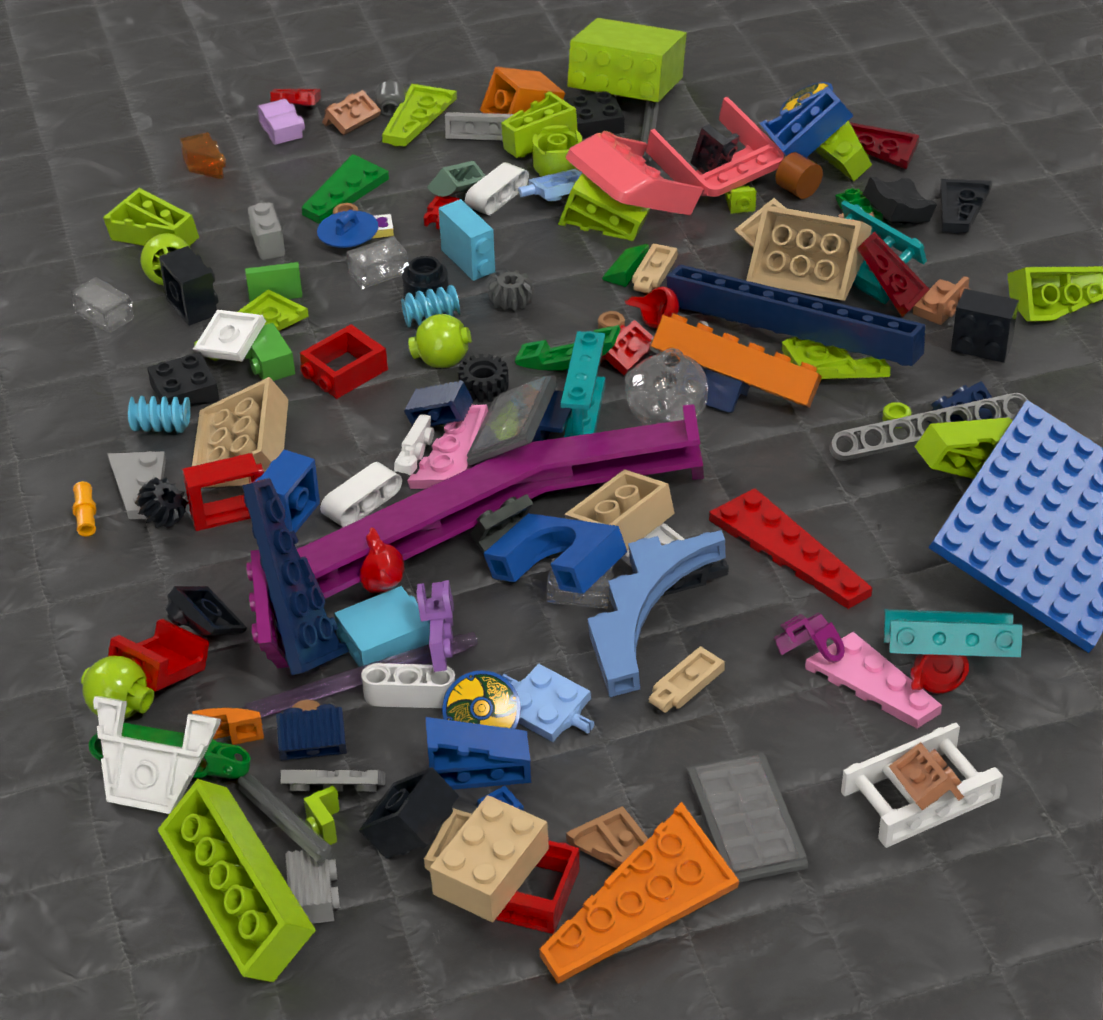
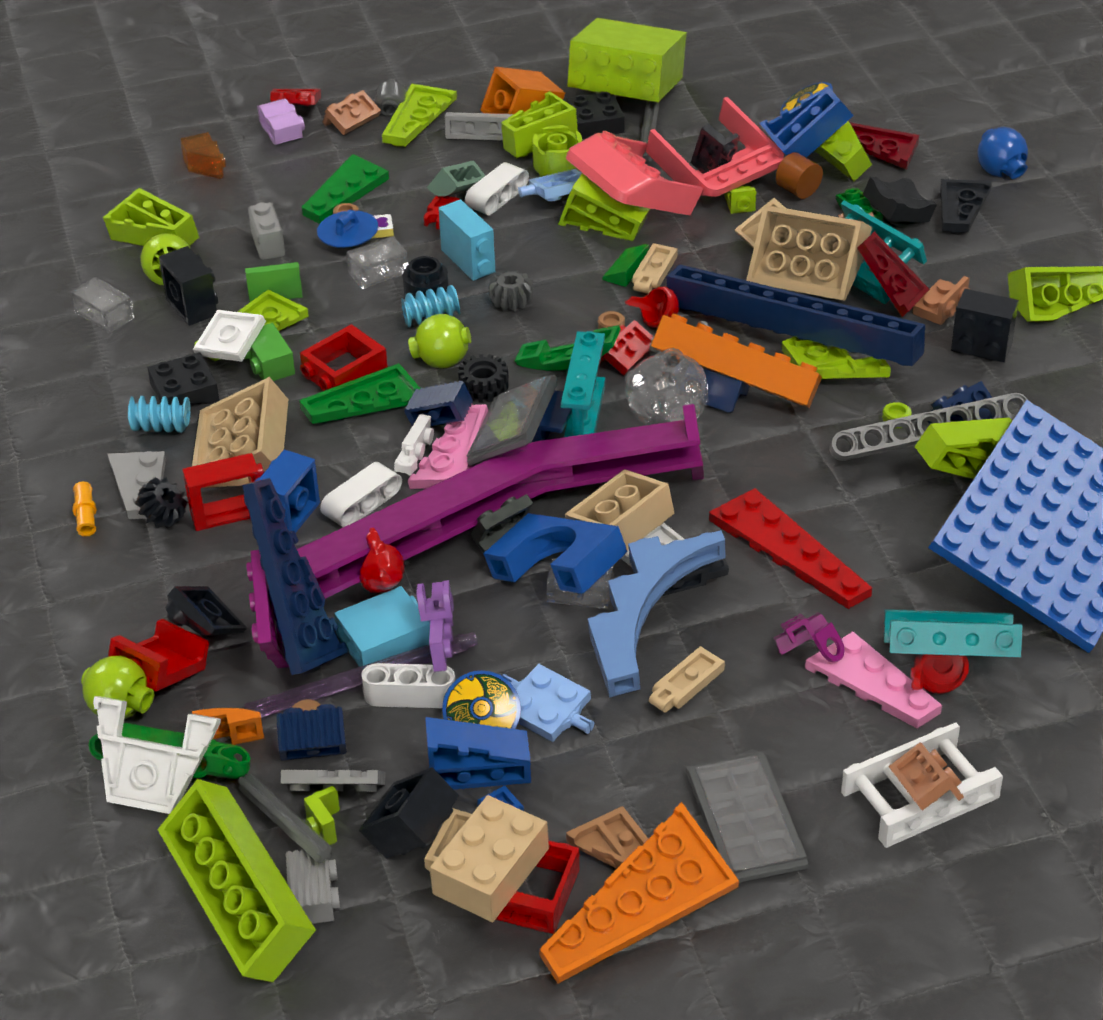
none -> green wing [299,363,420,424]
none -> blue brick [977,127,1028,179]

